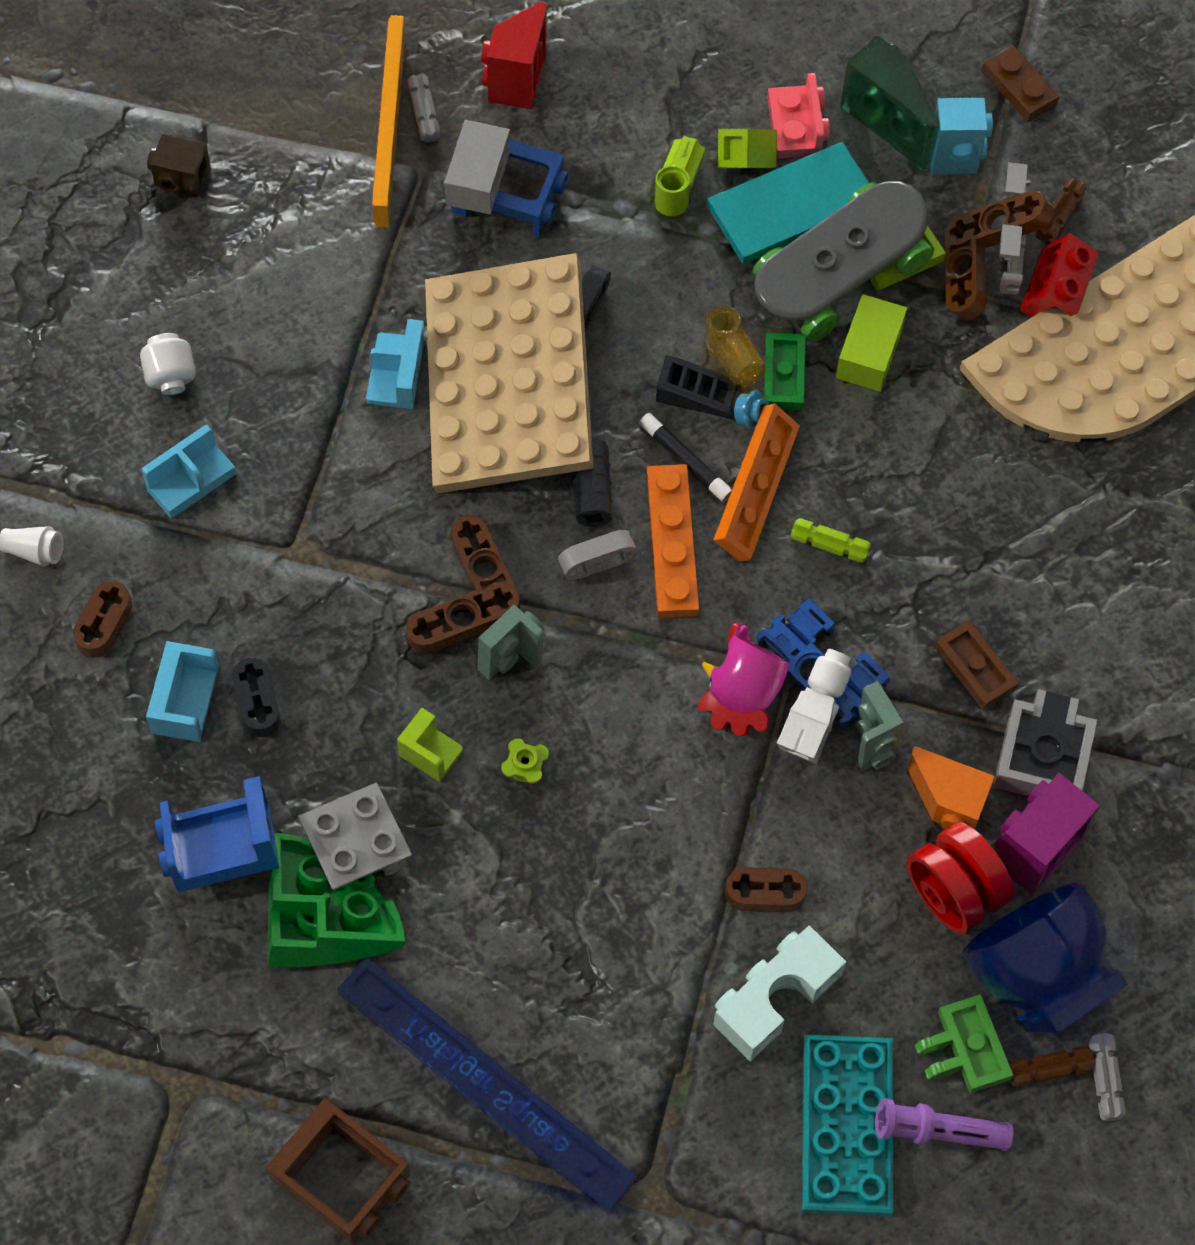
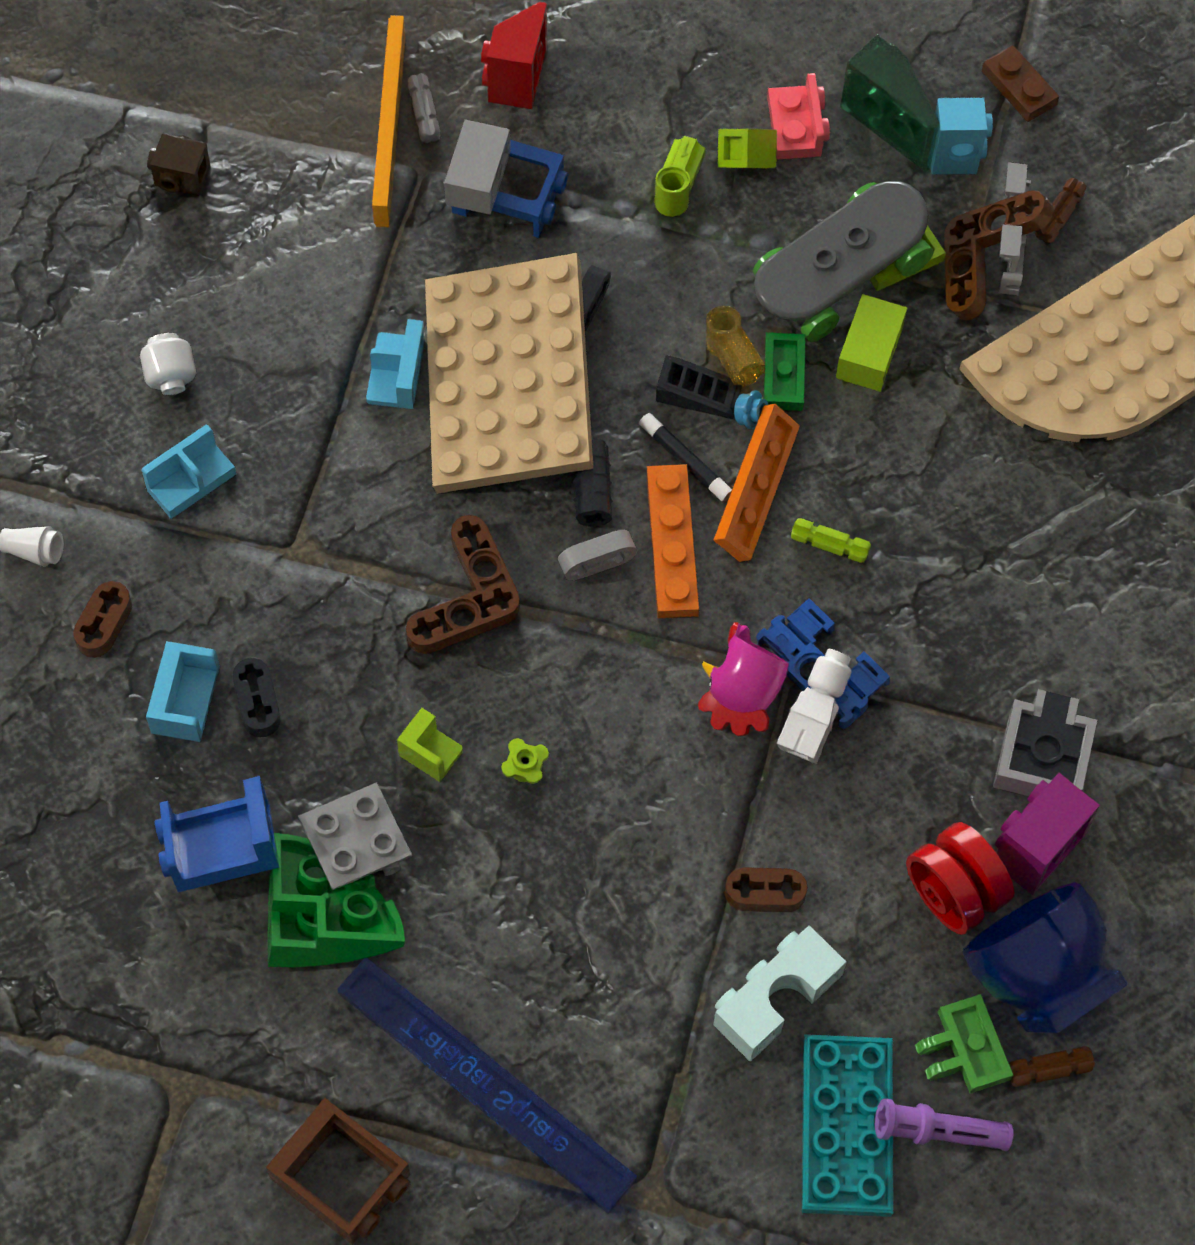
sand green bracket [477,605,545,680] -> none
teal tile [707,142,869,264] -> none
sand green bracket [856,681,904,771] -> none
orange slope [907,746,995,829] -> none
reddish brown plate [934,620,1019,711] -> none
red bracket [1020,232,1099,318] -> none
light grey axle [1089,1033,1126,1121] -> none

